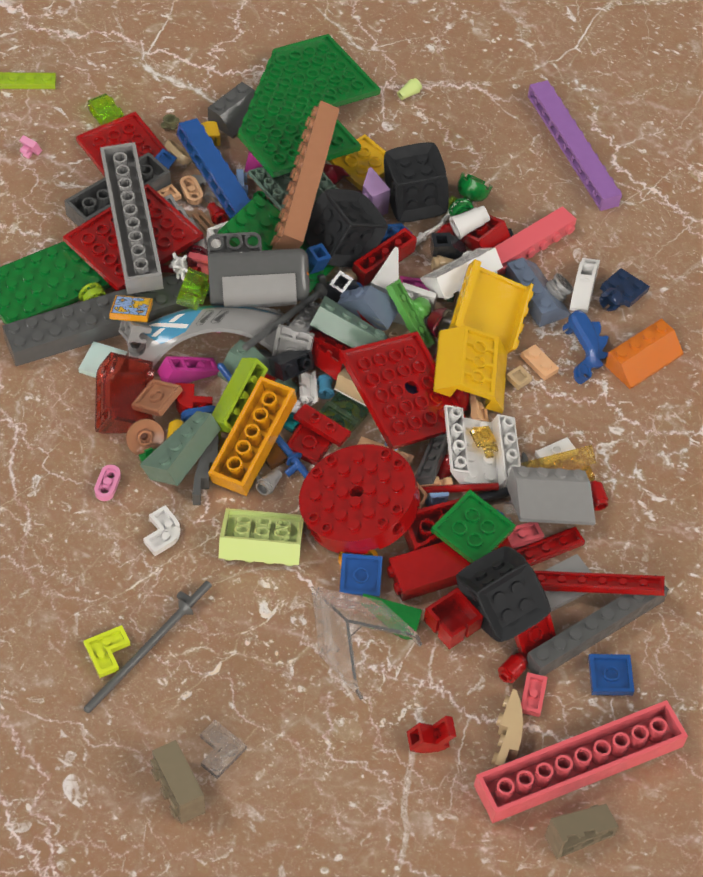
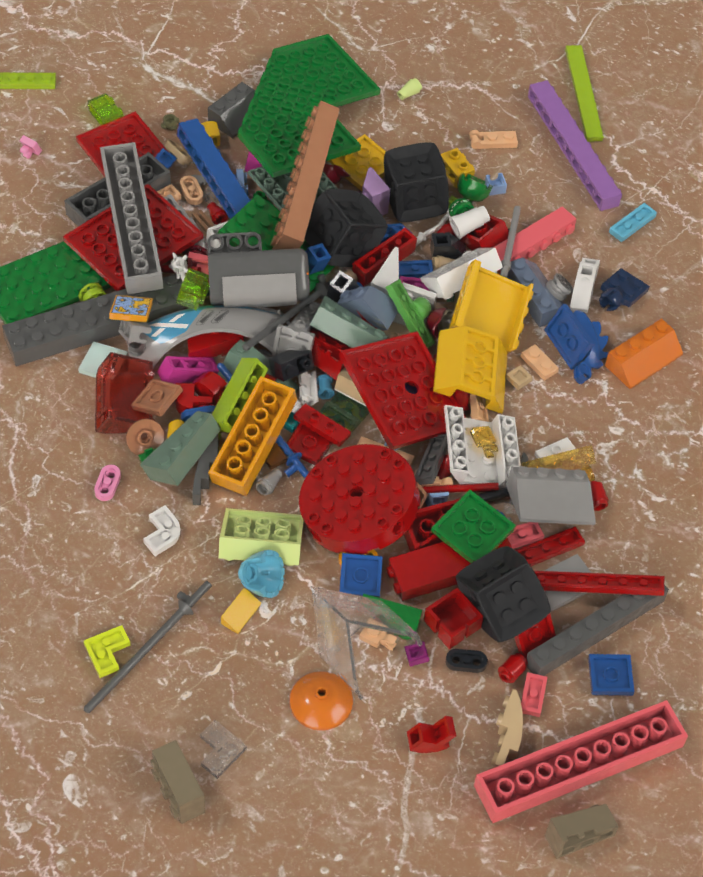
none -> red wedge [188,332,244,358]
none -> red brick [192,371,227,406]
none -> yellow slope [221,588,261,634]
none -> medium azure hair [238,550,285,598]
none -> orange dish [290,671,353,730]
none -> light nougat plate [359,620,397,651]
none -> blue plate [399,260,433,279]
none -> magenta tile [404,641,430,667]
none -> yellow brick [441,148,475,188]
none -> black plate [445,649,488,673]
none -> light nougat plate [469,130,518,149]
none -> light blue piece [485,173,507,196]
none -> light grey bar [500,206,521,278]
none -> blue tile [544,304,594,369]
none -> lime tile [565,45,604,142]
none -> medium azure plate [609,203,657,242]

